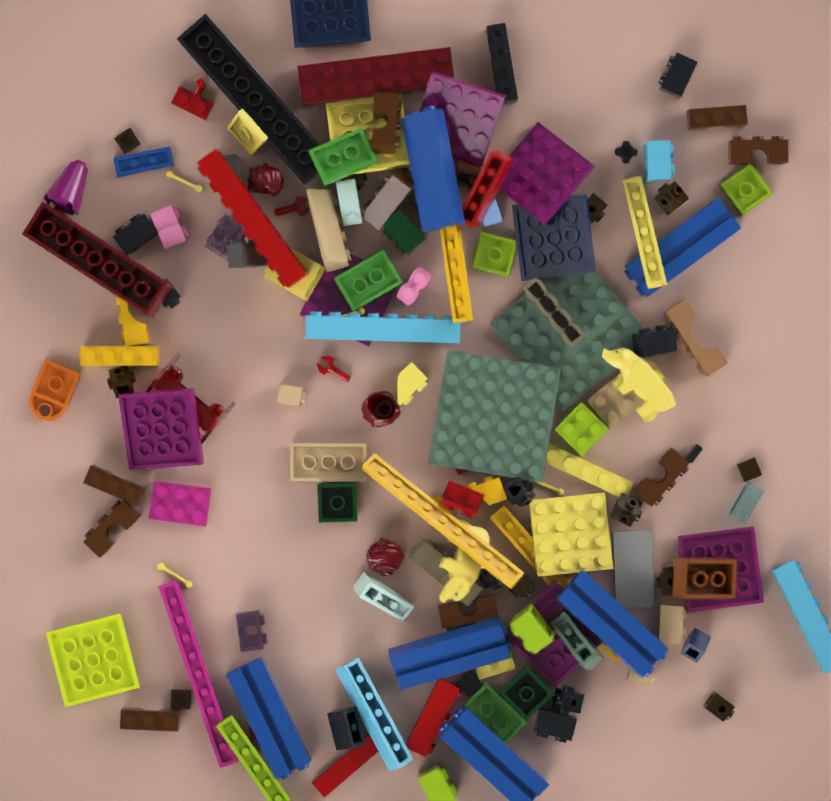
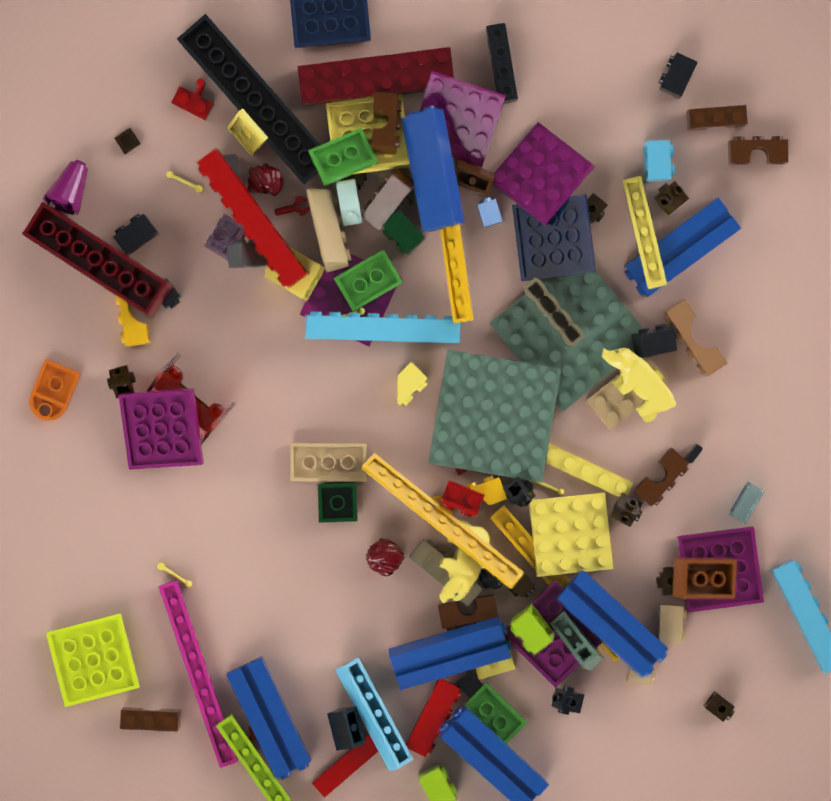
yellow arch [80,346,160,366] -> none
reddish brown arch [83,465,146,506] -> none
reddish brown arch [83,500,142,558] -> none
blue tile [113,147,174,177] -> none
dark pink plate [149,481,211,527] -> none
bright pink brick [150,205,189,250] -> none
dark brown tile [171,689,191,710] -> none
clear purple brick [236,609,268,652] -> none
tan brick [277,384,306,407] -> none
red bar [317,356,351,382] -> none
light aqua slope [353,572,414,622] -> none
dark red hair [361,391,401,428] -> none
bright pink brick [397,267,431,306] -> none
red brick [462,150,515,228] -> none
lime tile [472,231,517,278] -> none
dark green brick [499,664,554,721] -> none
black brick [534,707,577,743] -> none
lime brick [554,402,609,456] -> none
light grey tile [613,530,655,608] -> none
black plate [615,141,638,164] -> none
dark blue brick [680,628,711,663] -> none
lime tile [719,163,773,216] -> none
dark brown tile [737,457,762,482] -> none

